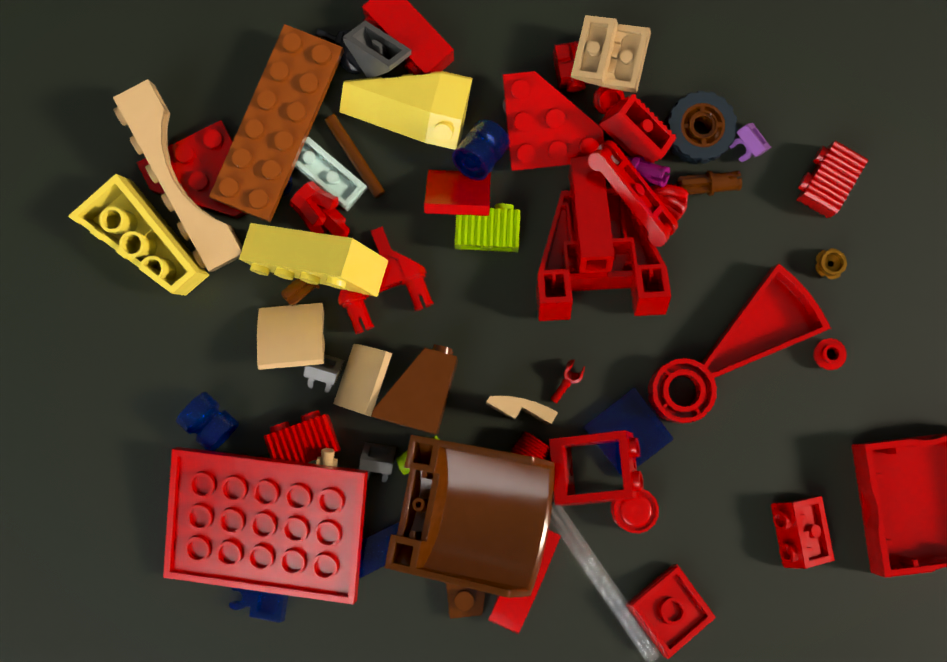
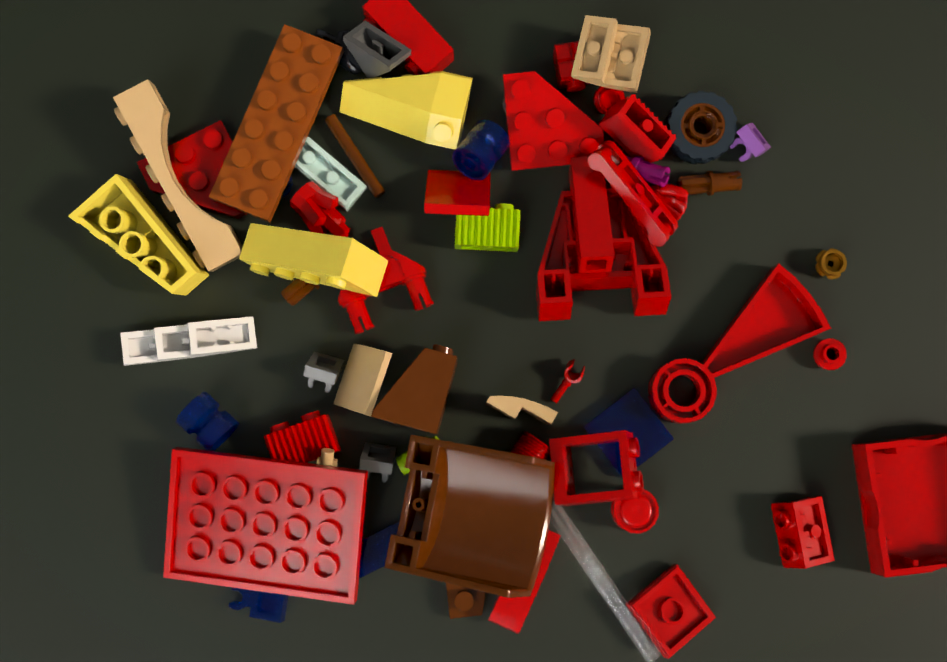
tan slope [257,303,325,370] -> none
red brick [797,140,868,218] -> none
none -> white slope [120,316,257,366]

